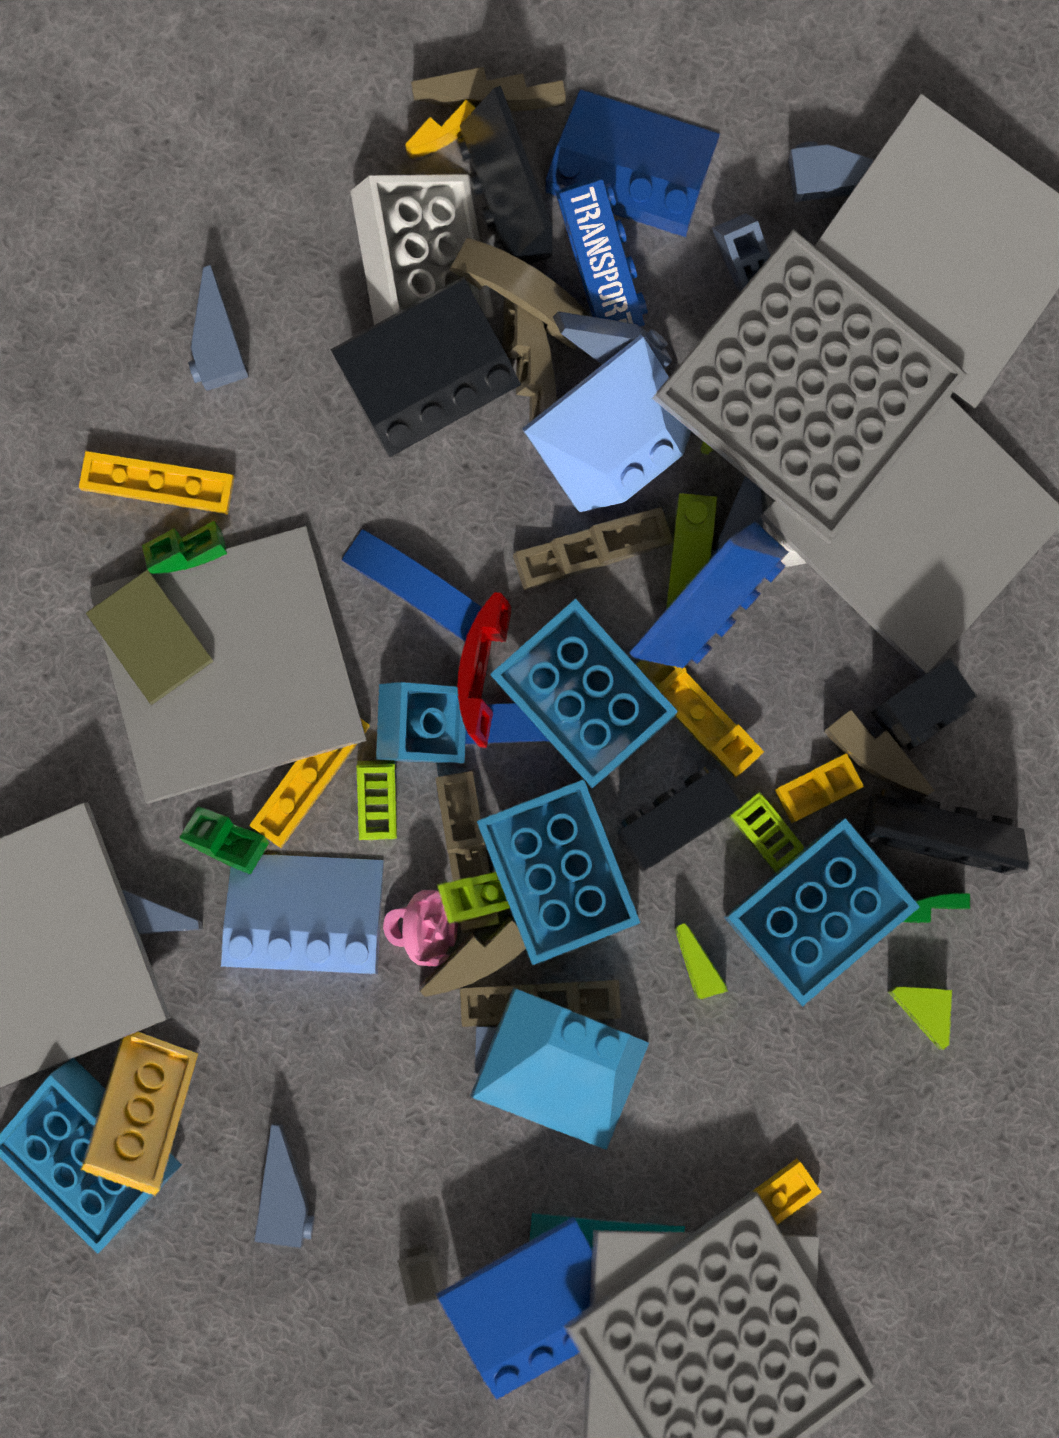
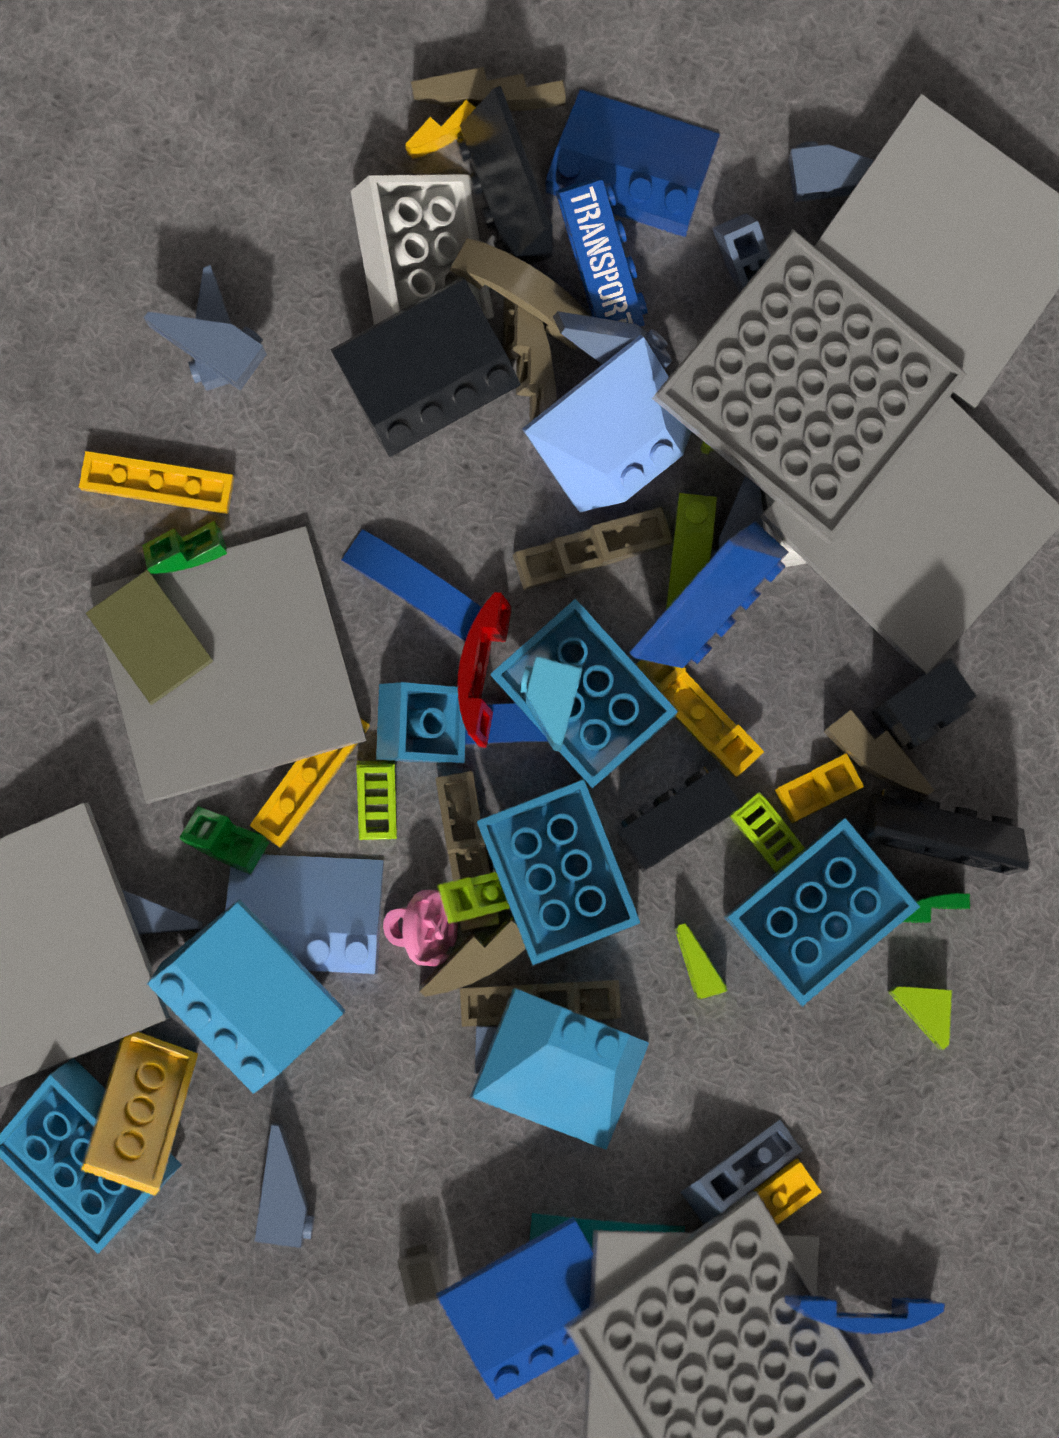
none -> sand blue slope [144,312,267,391]
none -> dark azure slope [147,899,345,1094]
none -> medium azure slope [521,657,582,752]
none -> sand blue slope [681,1120,803,1224]
none -> blue slope [785,1295,944,1334]

